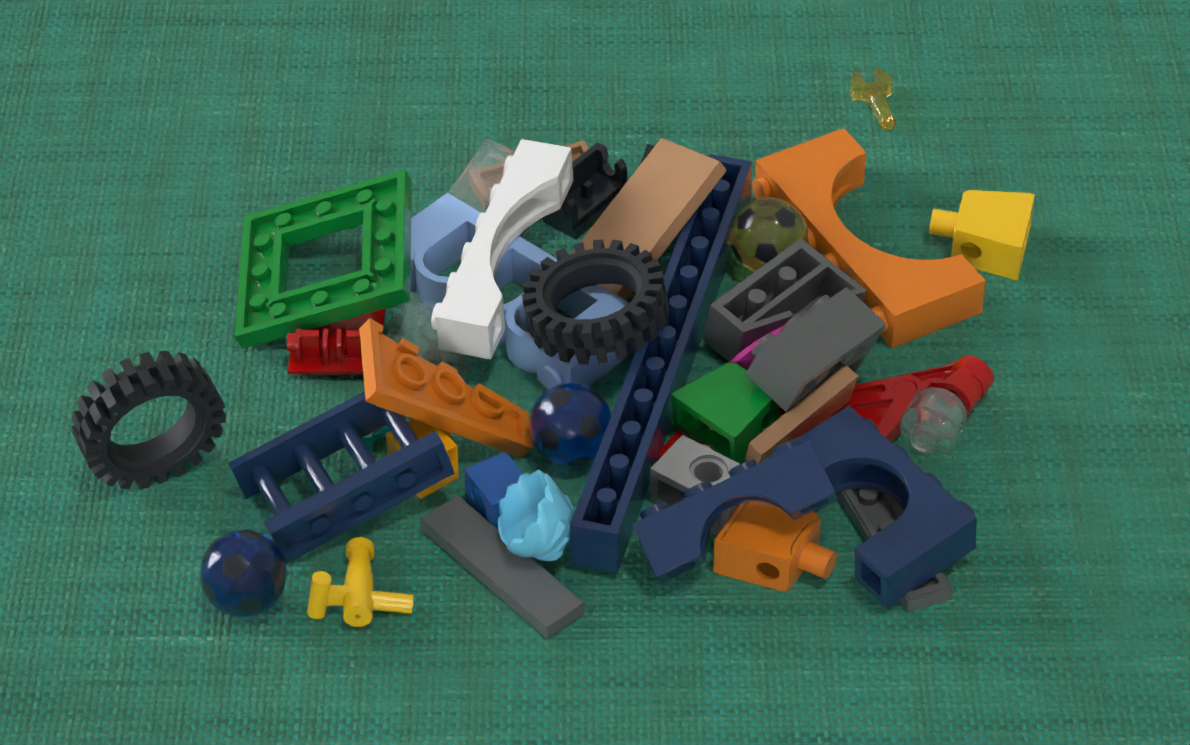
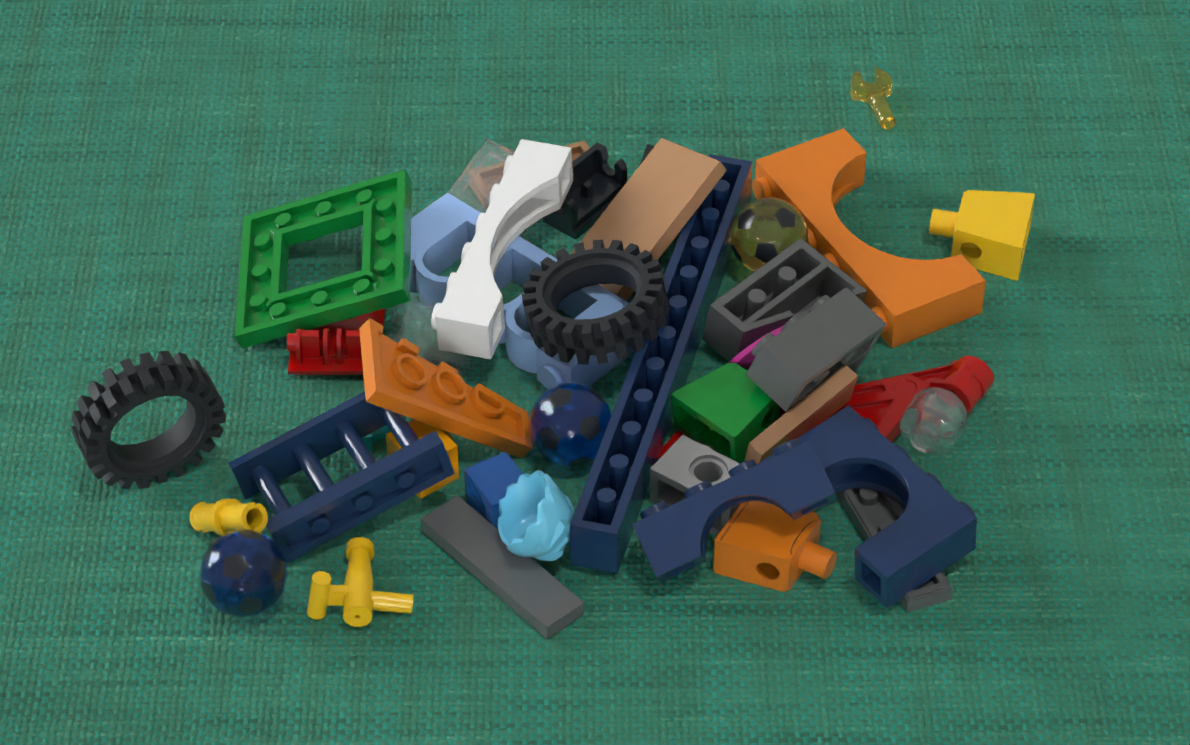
none -> yellow pin [189,499,268,537]

